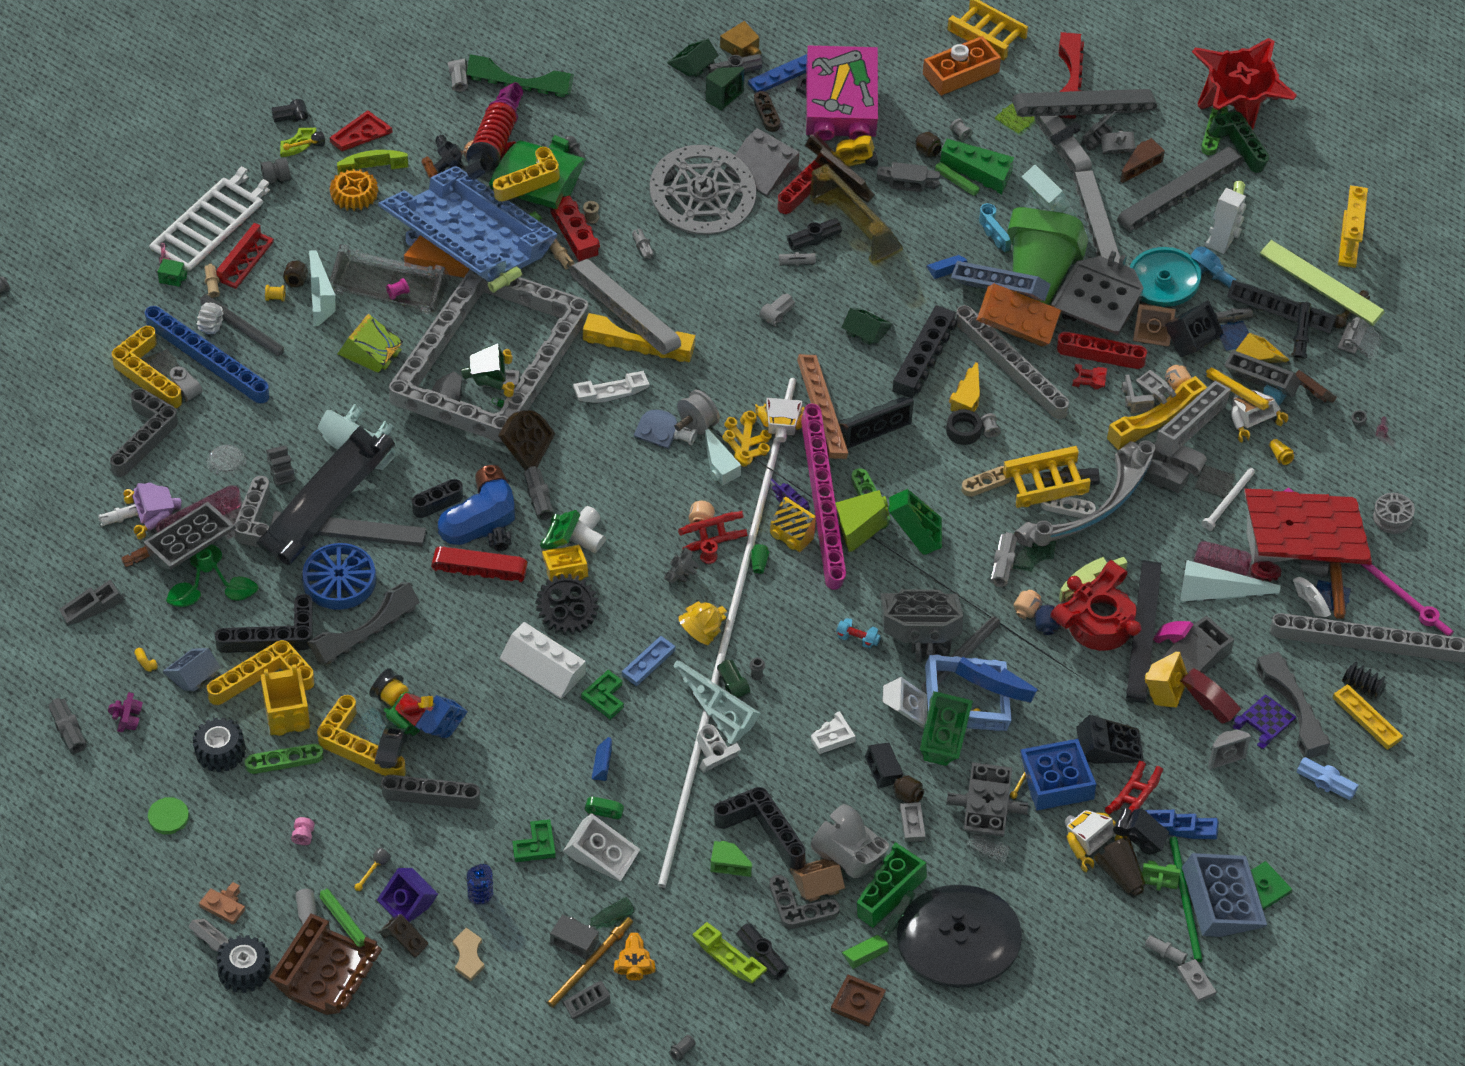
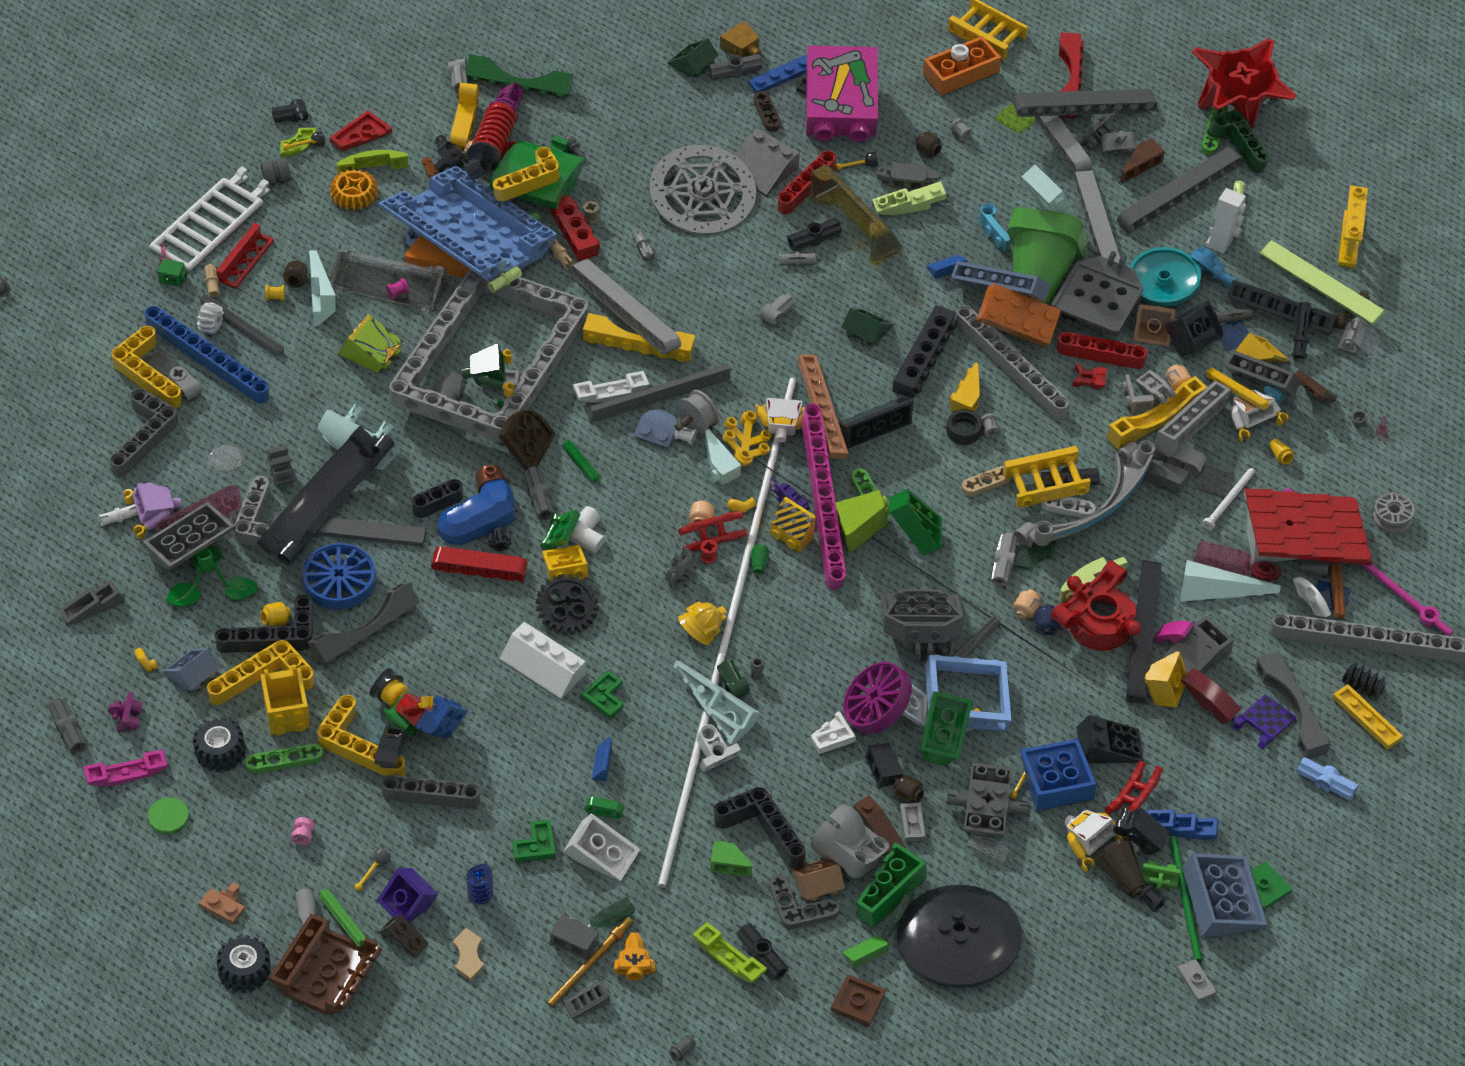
dark orange axle [121,546,150,567] -> none
light grey plate [189,919,228,951] -> none
medium blue plate [622,636,676,687] -> none
dark green slope [705,67,745,111] -> none
dark brown wedge [804,133,875,202] -> none
yellow brick [835,135,874,164] -> none
medium azure piece [836,618,881,648] -> none
bright green axle [935,162,980,196] -> none
green wedge [940,139,1014,195] -> none
blue slope [955,657,1038,703] -> none
black axle [1050,122,1081,145] -> none
light grey pin [1145,935,1188,965] -> none
light grey slope [1208,729,1251,769] -> none
none -> dark pink slope [83,749,168,786]
none -> yellow head [260,602,291,627]
none -> yellow beam [450,83,479,149]
none -> green axle [563,440,600,483]
none -> dark grey tile [590,364,730,422]
none -> yellow arm [727,497,757,514]
none -> magenta piece [843,662,912,734]
none -> reddish brown slope [853,795,906,855]
none -> yellowish green slope [872,181,947,215]
none -> black bush [1139,885,1166,912]

